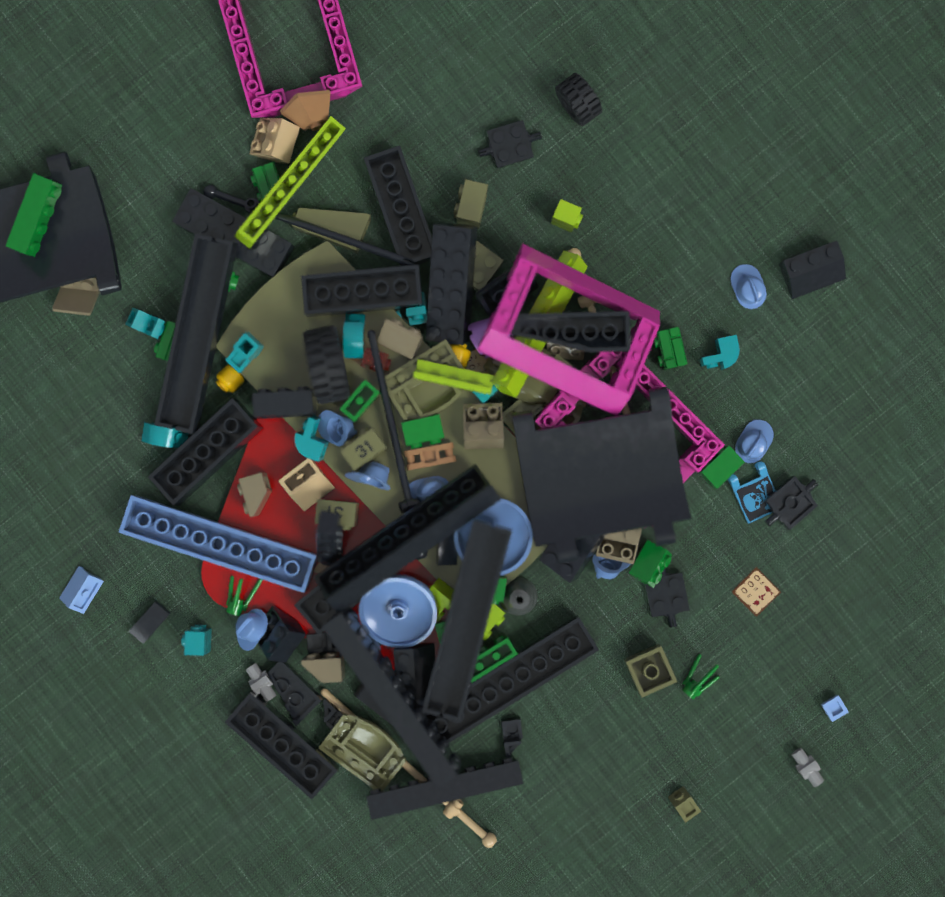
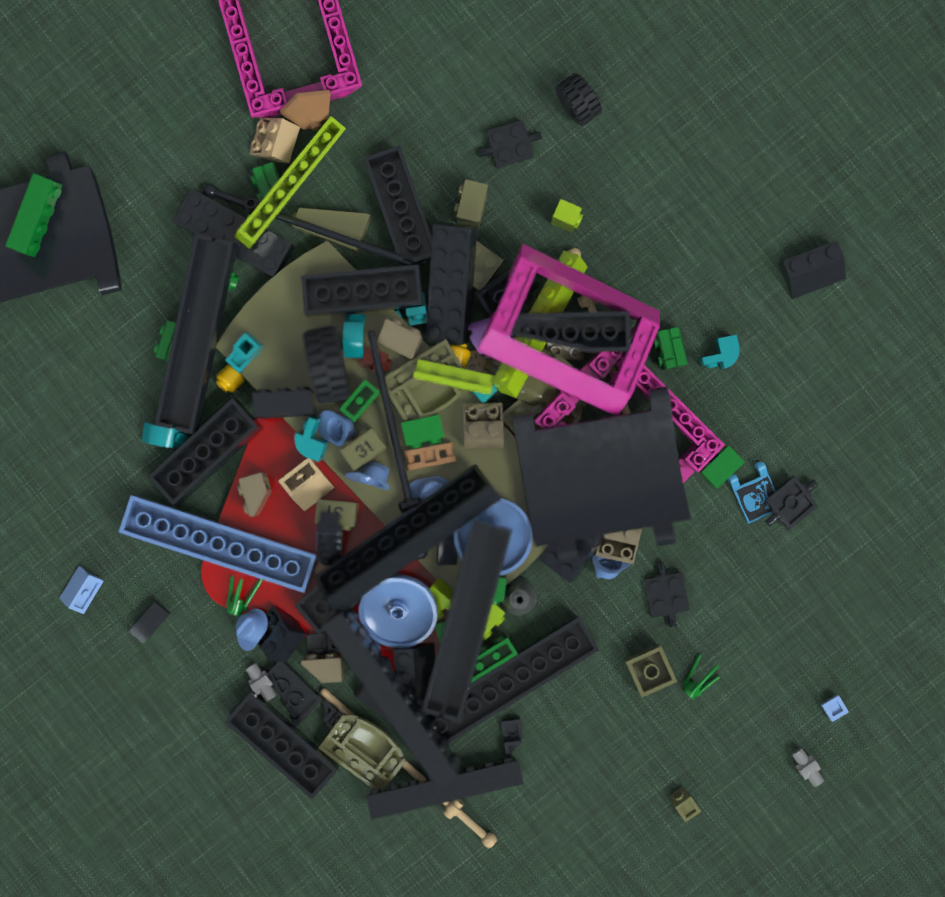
dark tan bracket [52,277,100,316] -> none
teal brick [125,308,165,339] -> none
teal brick [182,624,212,656] -> none
green brick [629,540,672,588] -> none
medium blue piece [731,264,767,309] -> none
tan sticker [732,567,781,617] -> none
medium blue piece [735,420,774,463] -> none

